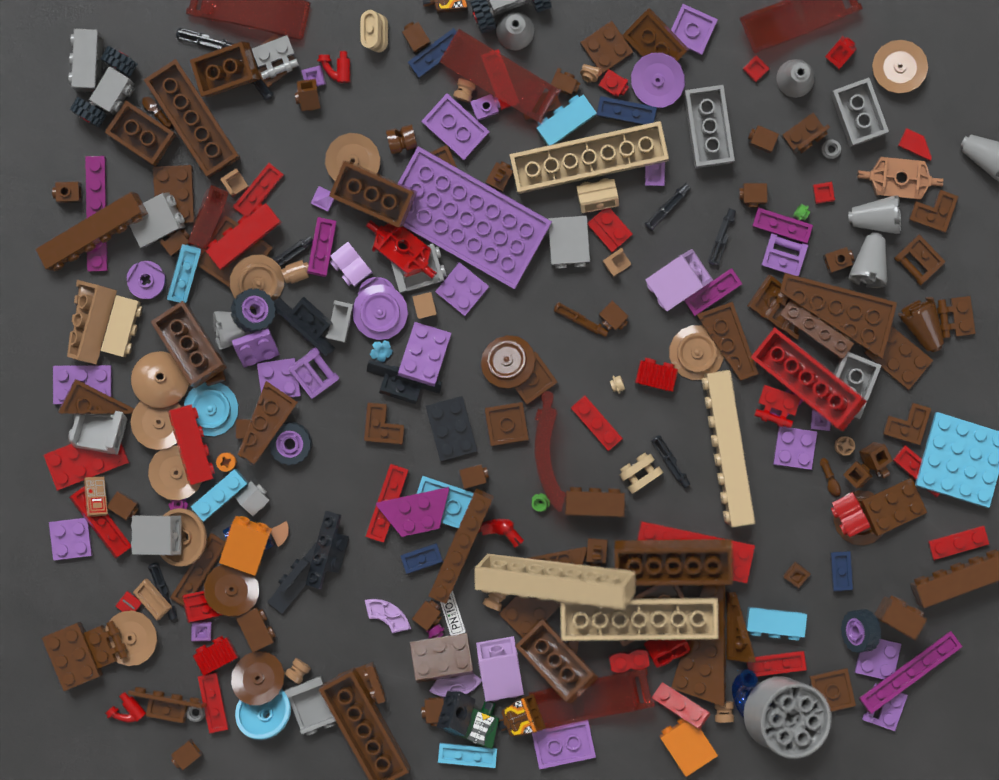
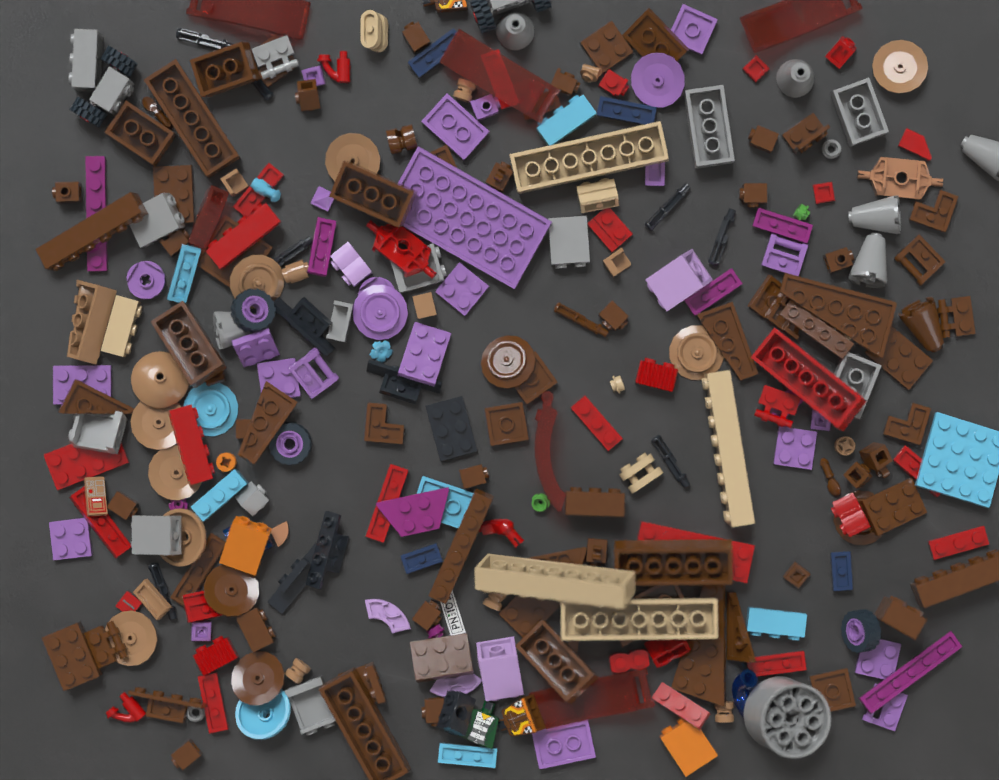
none -> medium azure arm [250,177,281,202]

